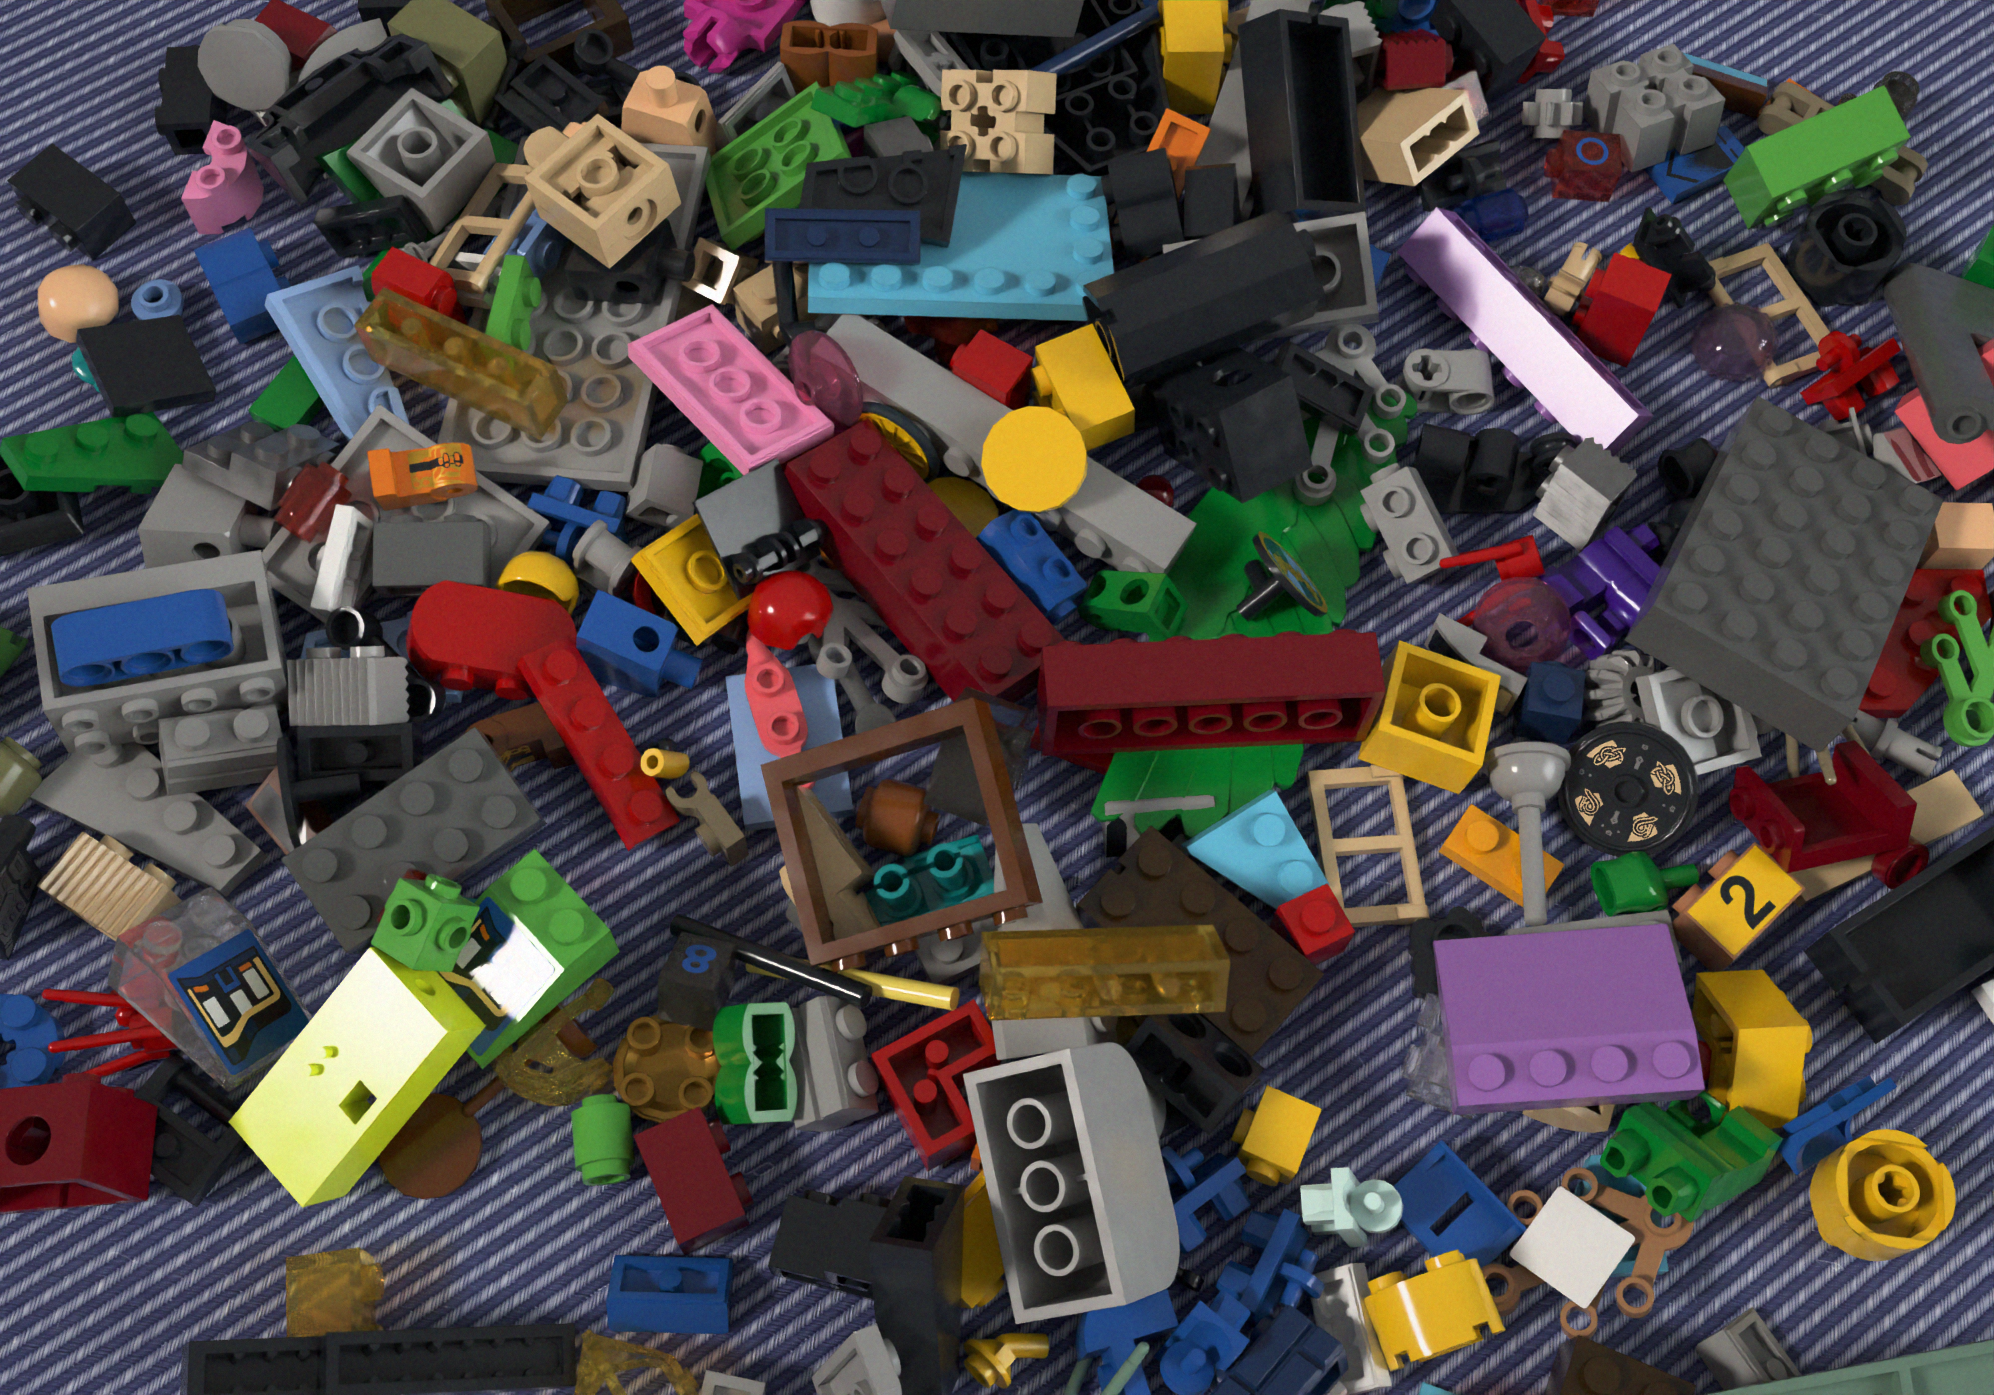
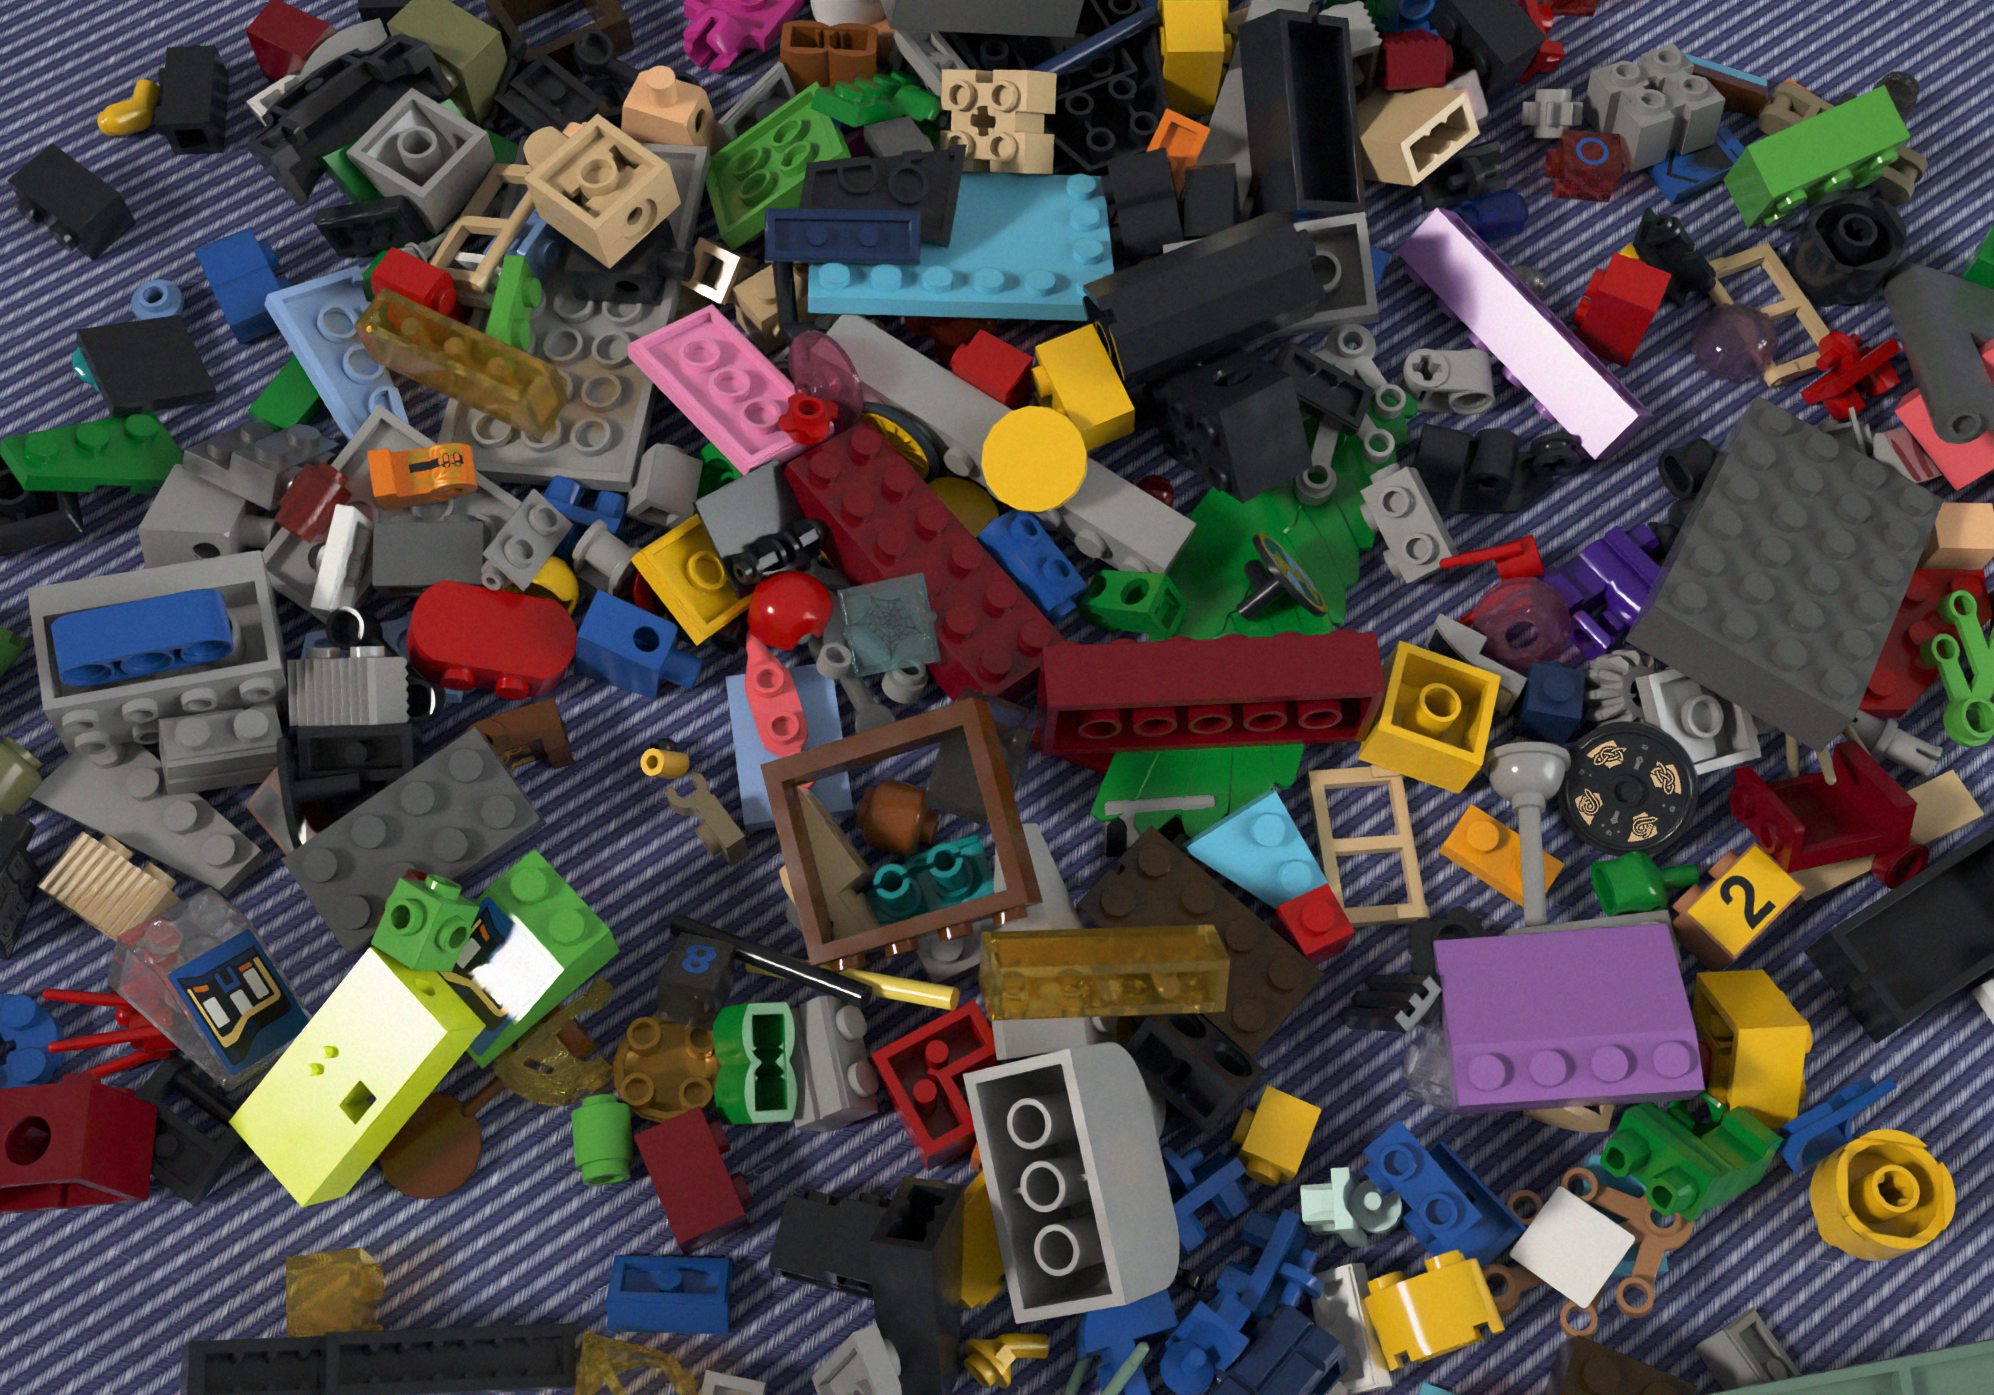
light nougat hair [37,264,119,343] -> none
bright pink cylinder [181,120,264,234] -> none
light grey hat [198,19,292,111] -> none
red plate [517,635,680,851] -> none
flat silver brick [1533,437,1637,552] -> none
tan piece [1544,242,1602,316] -> none
none -> yellow arm [97,79,161,137]
none -> light grey hinge [481,489,573,591]
none -> red plate [778,393,838,445]
none -> clear light blue piece [838,572,941,677]
none -> black tile [1337,974,1442,1033]
none -> blue plate [1363,1120,1483,1249]

